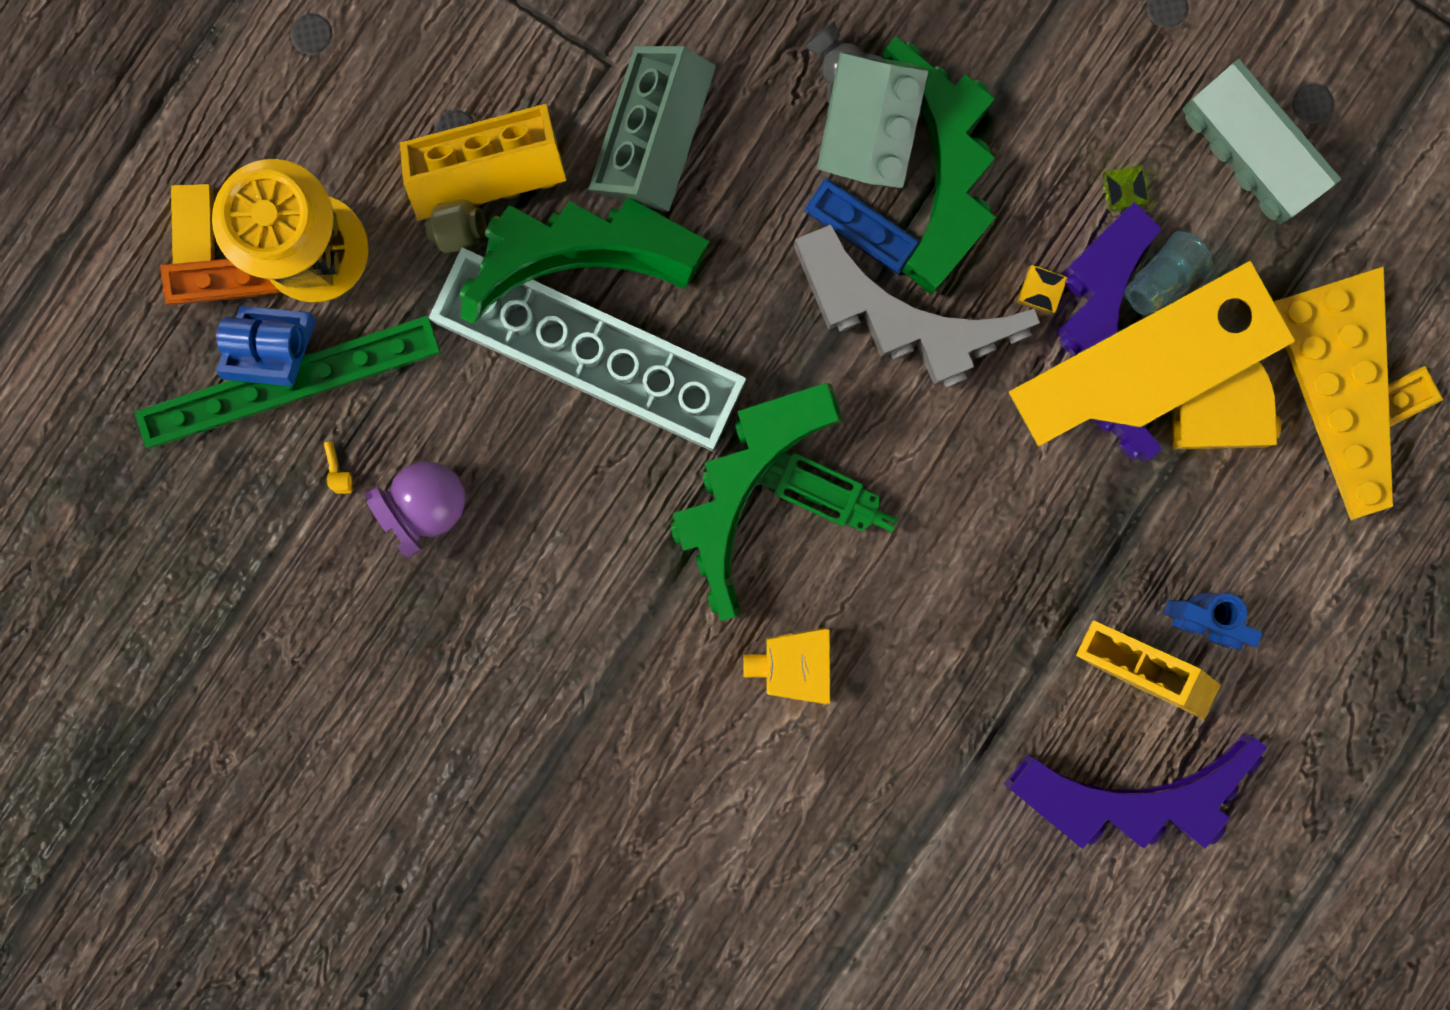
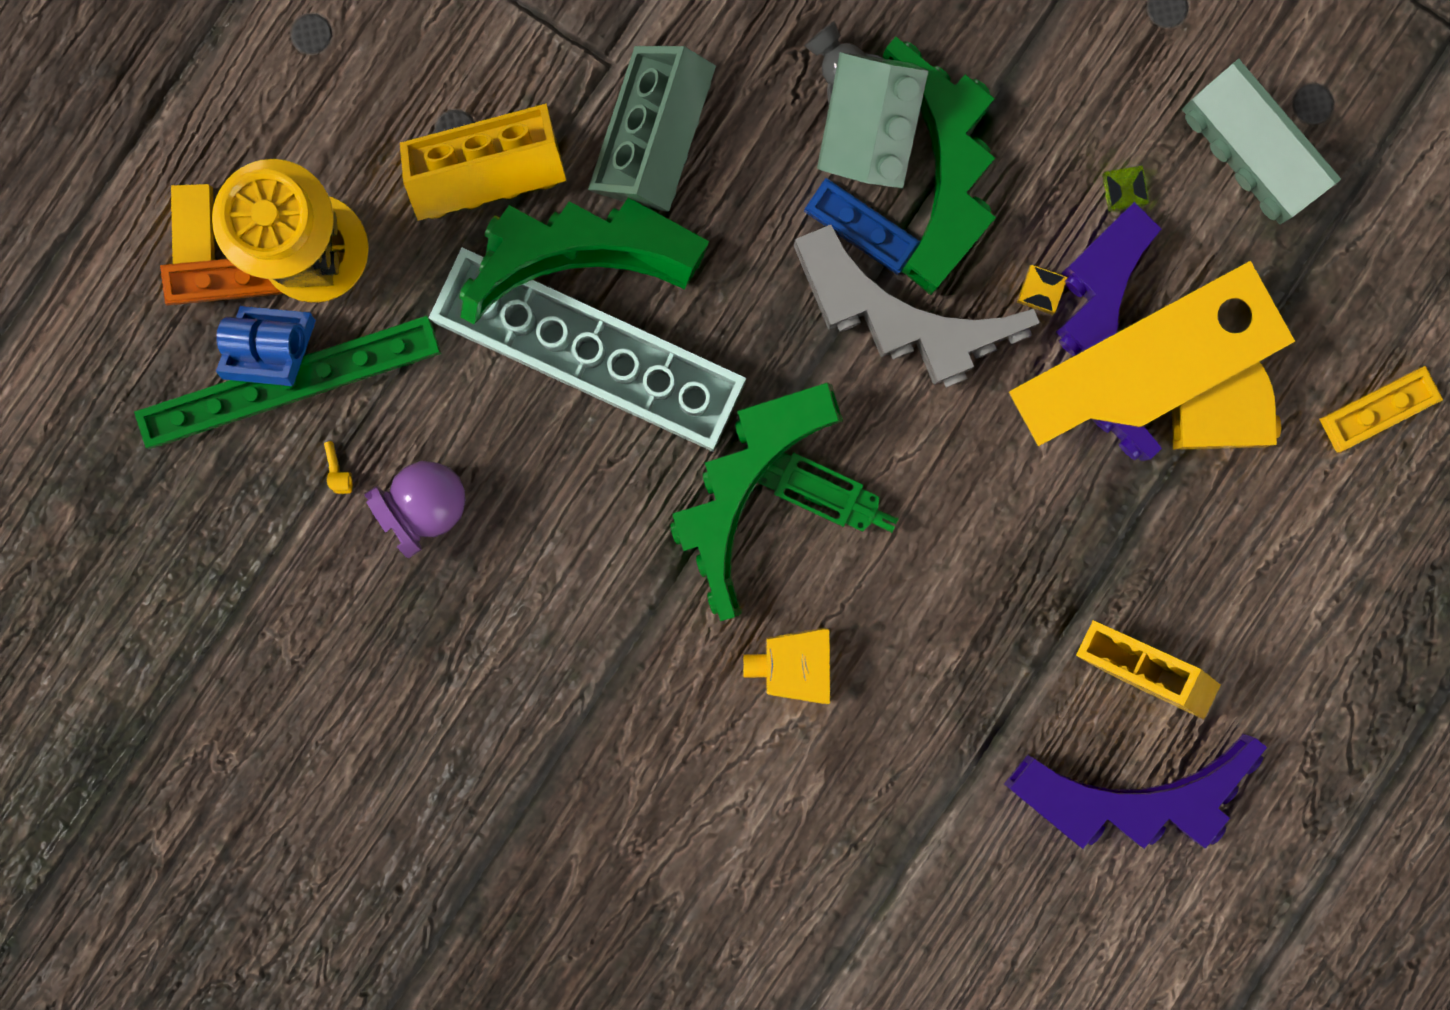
olive head [425,200,487,253] -> none
clear light blue plant [1125,231,1213,315] -> none
blue plate [1163,592,1263,651] -> none
yellow wing [1274,266,1393,520] -> none

